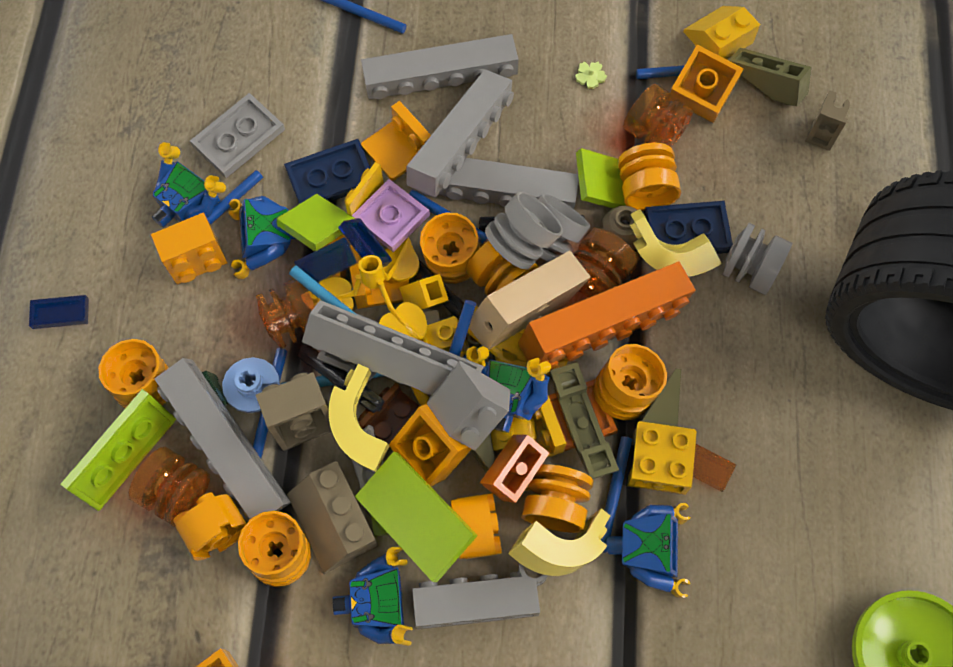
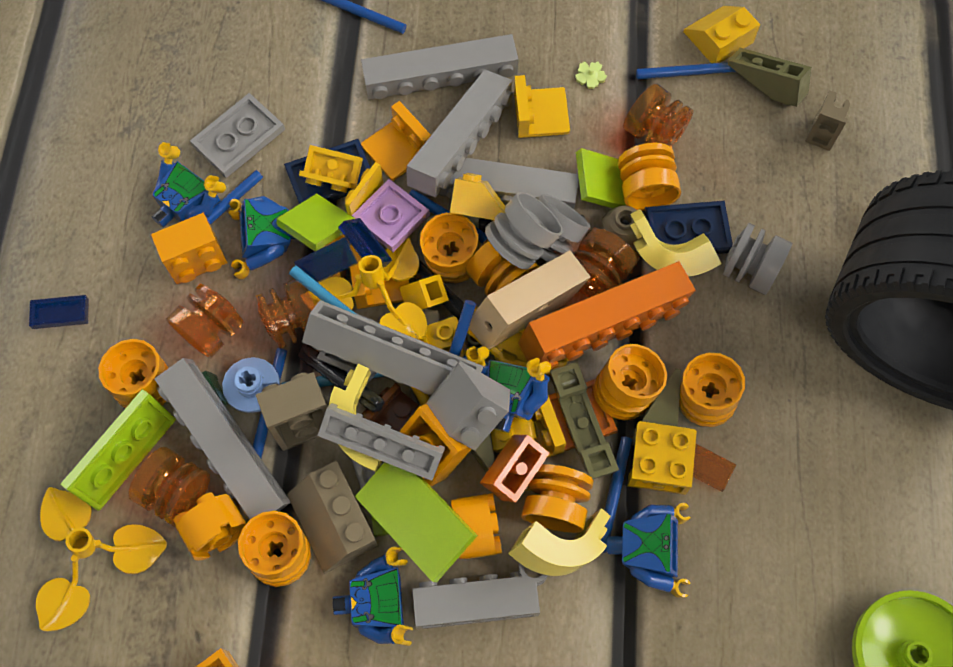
light orange brick [668,44,744,123] -> none
none -> yellow plant [36,487,167,631]
none -> clear orange wheel [166,283,244,359]
none -> yellow bracket [299,145,363,193]
none -> light grey hinge [317,403,445,481]
none -> yellow slope [450,173,506,220]
none -> yellow bracket [514,75,570,138]
none -> light orange wheel [679,353,745,427]

